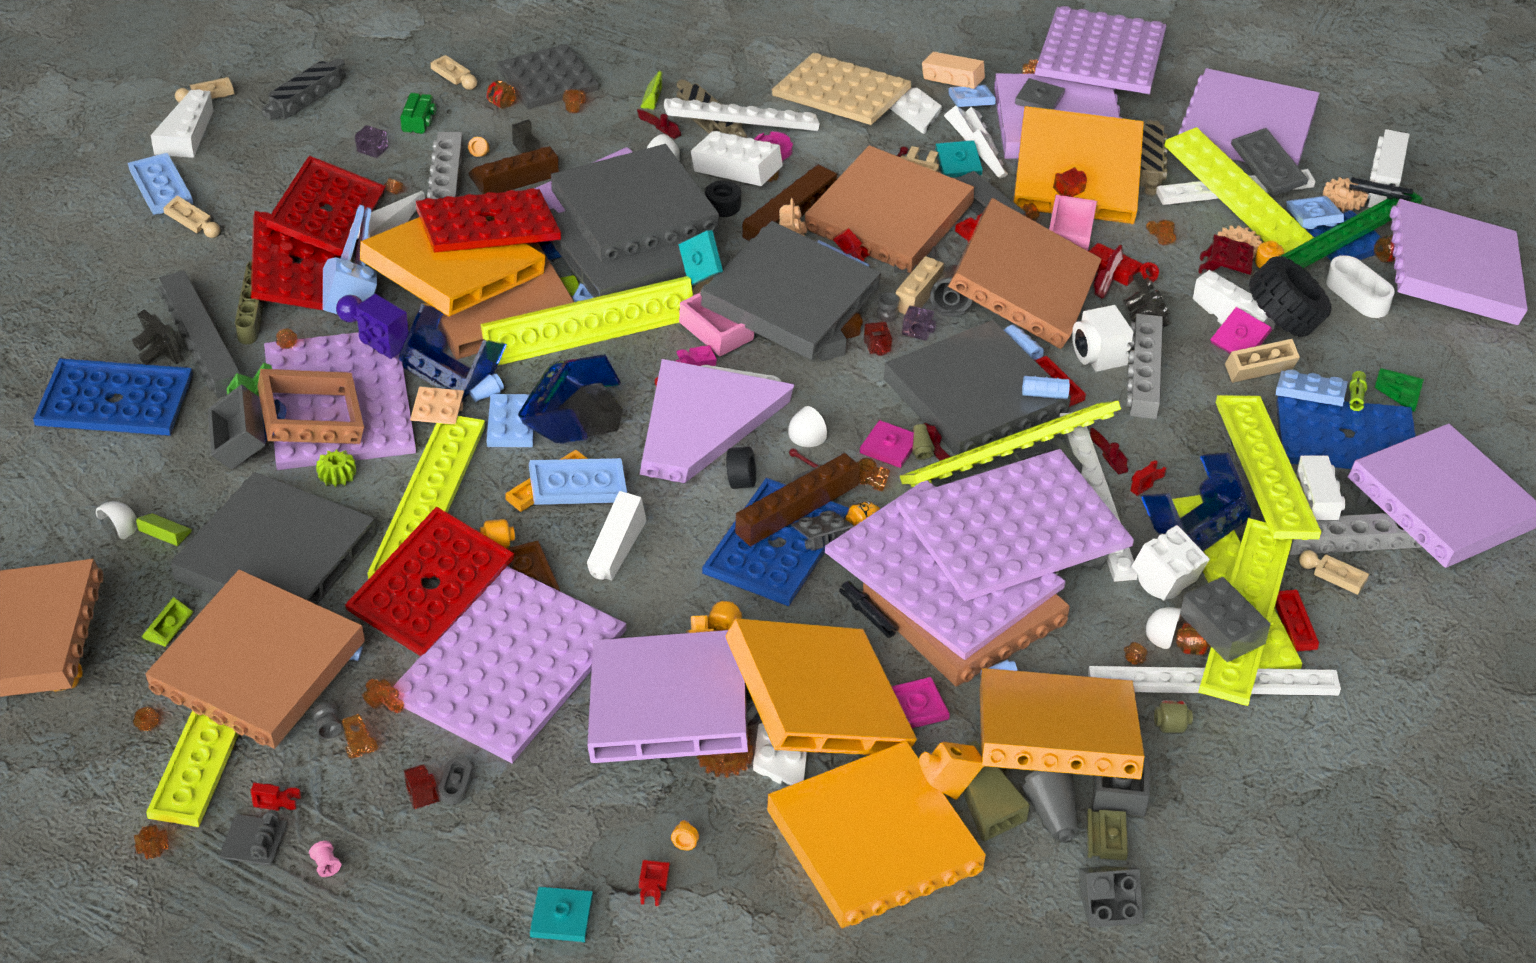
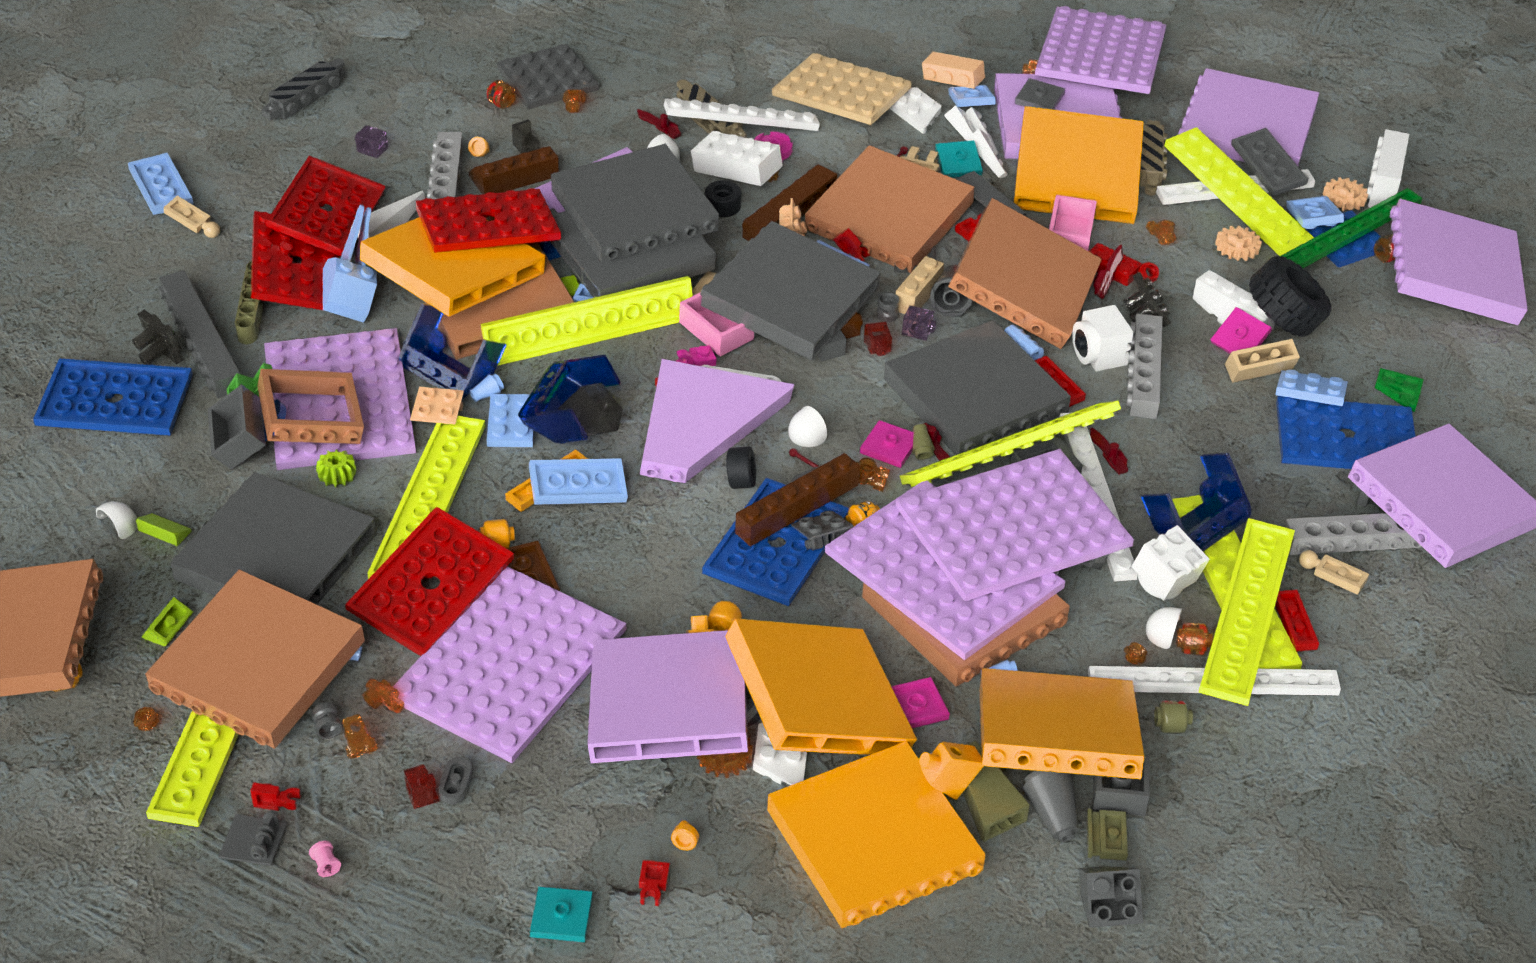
clear orange gear [134,825,169,859] -> none
white wedge [151,90,213,158] -> none
tan plate [175,77,234,103] -> none
clear orange plate [276,328,297,349] -> none
dark purple brick [336,294,410,359] -> none
clear orange plate [384,178,404,195] -> none
green brick [400,93,436,134] -> none
tan plate [431,55,477,90] -> none
white slope [587,491,647,581] -> none
lime slope [640,71,662,109] -> none
plate [678,230,723,285] -> none
black pin [839,581,898,638] -> none
light blue axle [1022,375,1070,399] -> none
clear orange plate [1023,203,1040,221] -> none
clear red brick [1053,167,1087,197] -> none
red plate [1130,460,1166,496] -> none
dark grey piece [1180,577,1271,662] -> none
dark red plate [1198,234,1254,275] -> none
neon yellow plate [1216,395,1321,540] -> none
light orange head [1255,241,1284,269] -> none
white wedge [1296,456,1345,520] -> none
white plant [1326,256,1395,318] -> none
black pin [1349,177,1413,201] -> none
lime pin [1349,371,1367,411] -> none

